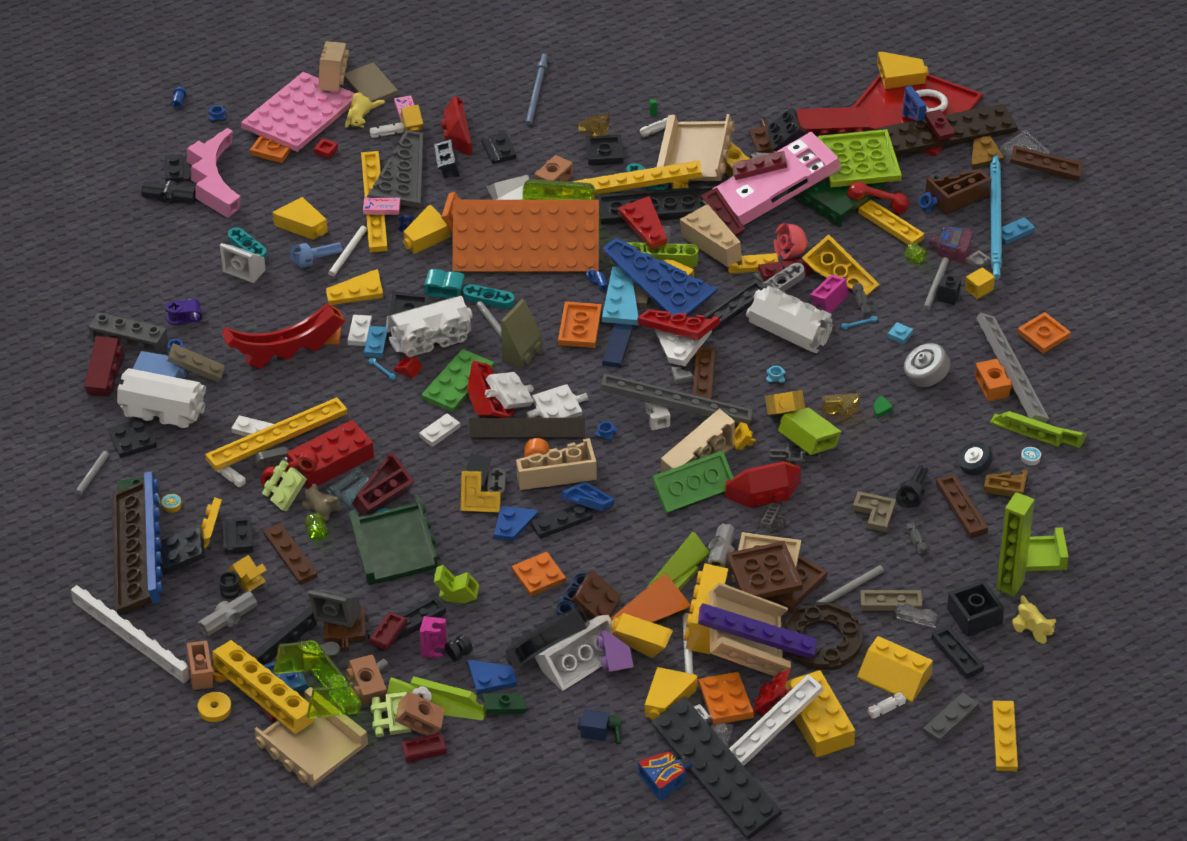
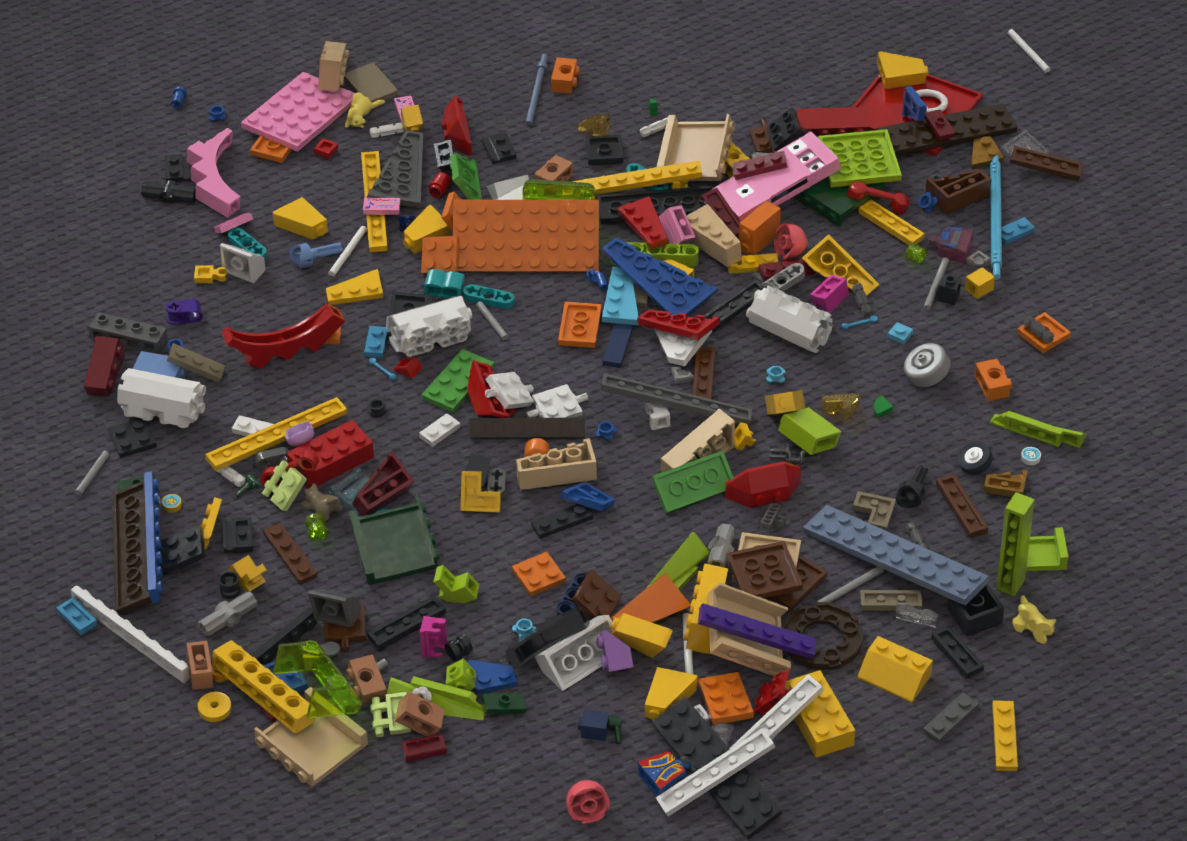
white plate [348,315,372,346] -> none
dark red plate [369,611,407,650] -> none
blue wing [494,506,538,541] -> none
olive slope [501,299,543,369] -> none
white axle [868,693,906,719] -> none
light grey plate [977,313,1049,423] -> none
none -> dark azure plate [56,598,97,635]
none -> yellow plate [194,265,227,283]
none -> bright pink tile [214,213,253,233]
none -> dark green hand [235,474,258,497]
none -> lavender hair [285,421,314,447]
none -> black plate [367,399,387,416]
none -> orange plate [421,236,460,274]
none -> red brick [429,172,452,198]
none -> lime brick [445,658,476,691]
none -> bright green wing [450,153,482,200]
none -> medium azure plate [512,618,536,637]
none -> orange brick [551,57,580,94]
none -> coral cylinder [566,780,610,824]
none -> white plate [656,728,775,817]
none -> bright pink brick [659,205,696,244]
none -> orange brick [739,201,781,255]
none -> sand blue plate [803,505,989,605]
none -> white bar [1008,29,1050,73]
none -> dark grey axle [1023,315,1054,343]

